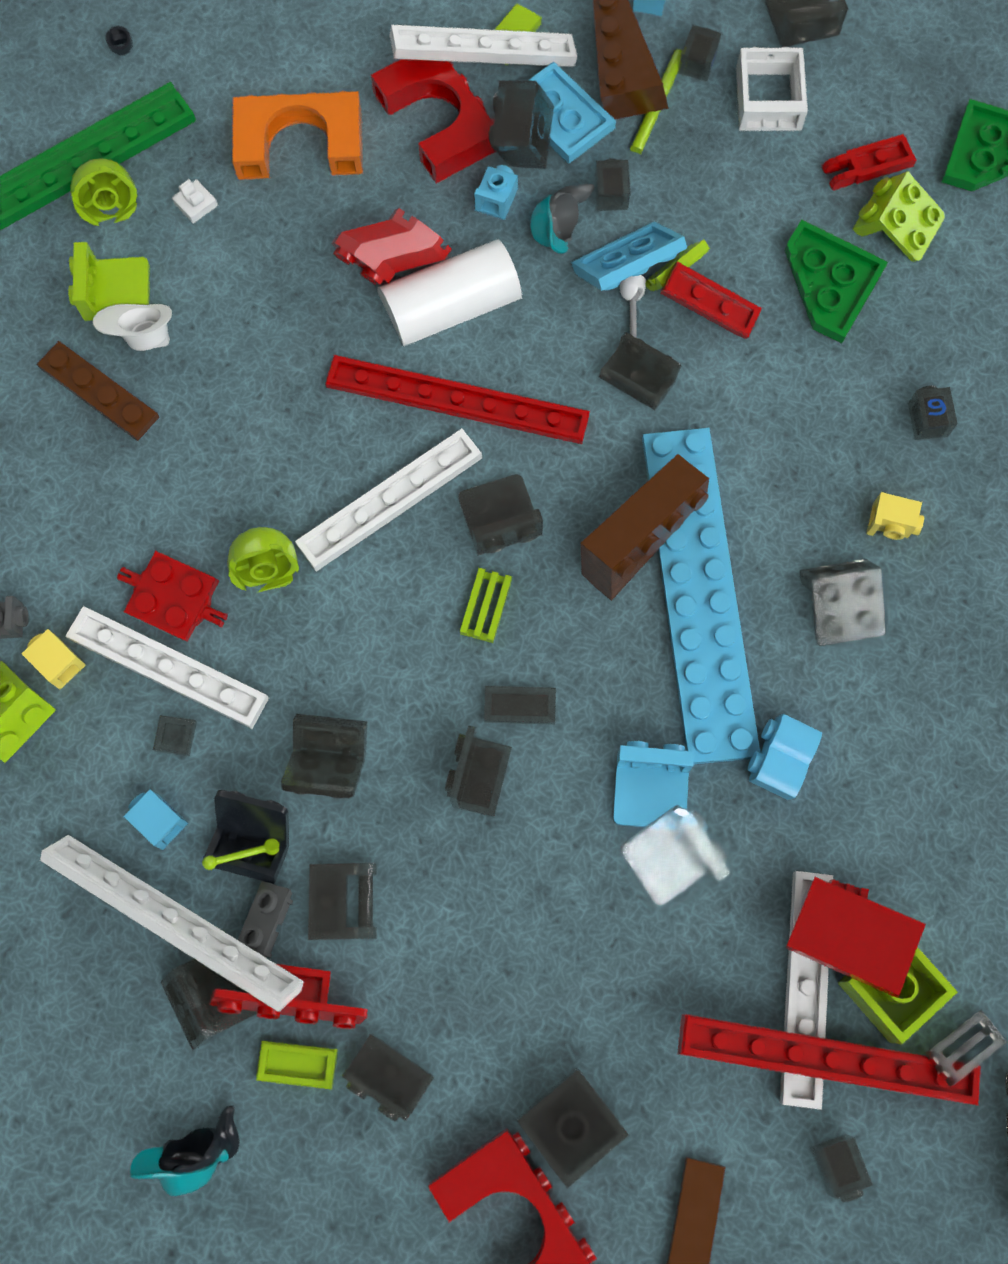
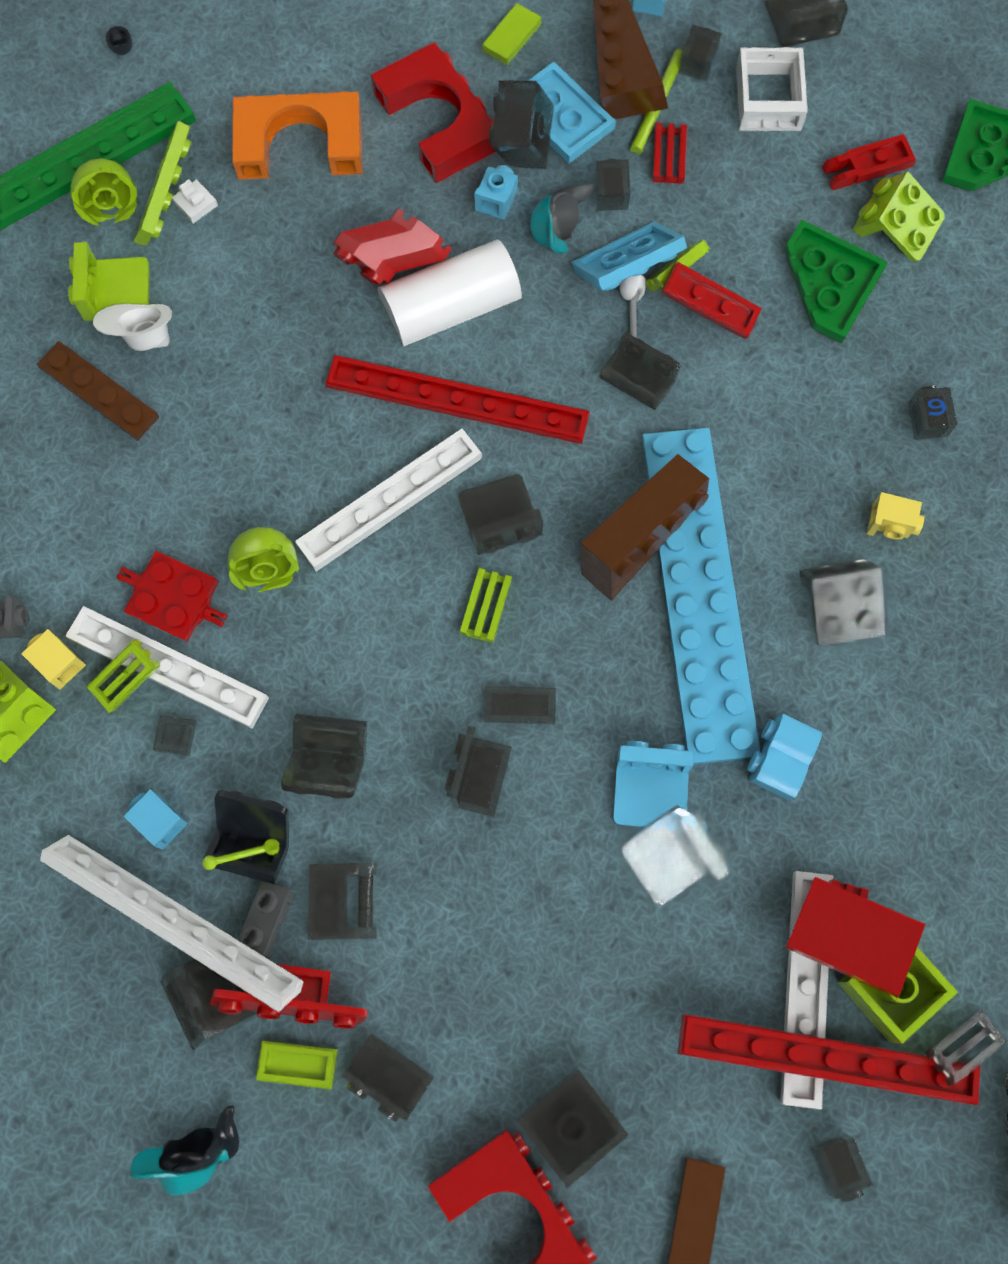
white plate [390,25,577,67] -> none
none -> lime tile [86,639,161,713]
none -> lime plate [133,121,191,246]
none -> red tile [652,122,687,184]

